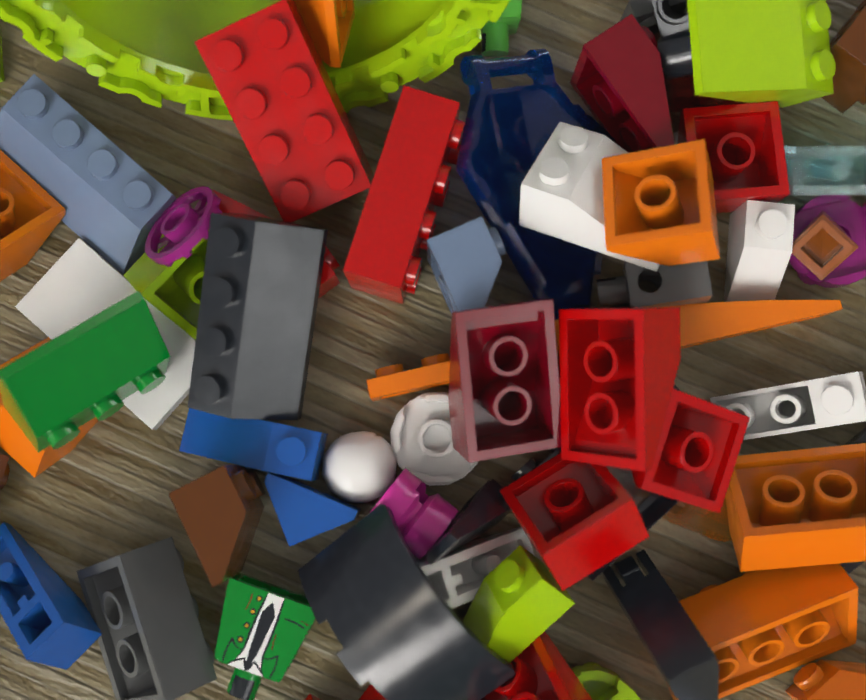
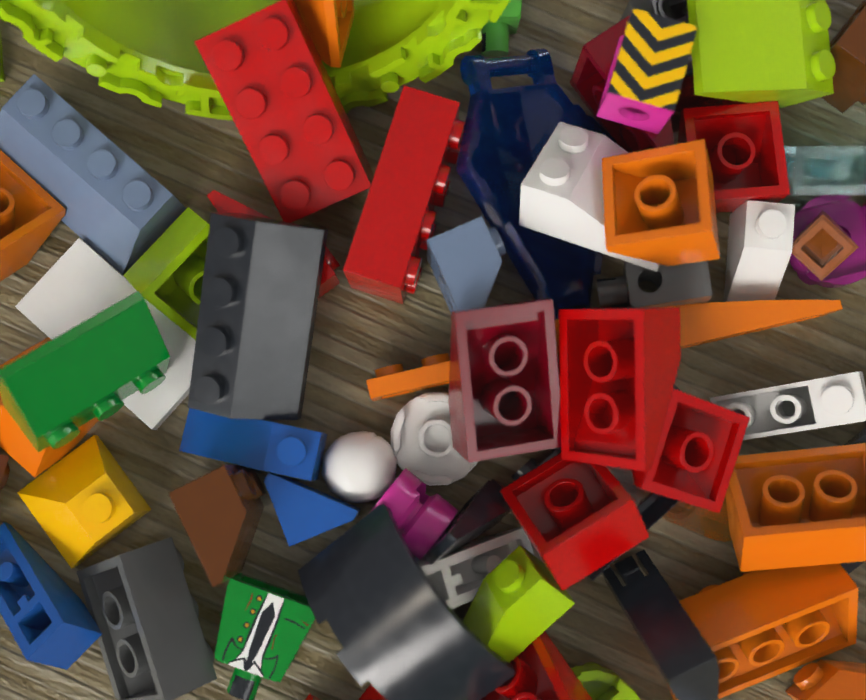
magenta wheel [145,186,222,267] -> none
none -> yellow slope [17,435,152,569]
none -> piece [596,9,697,134]

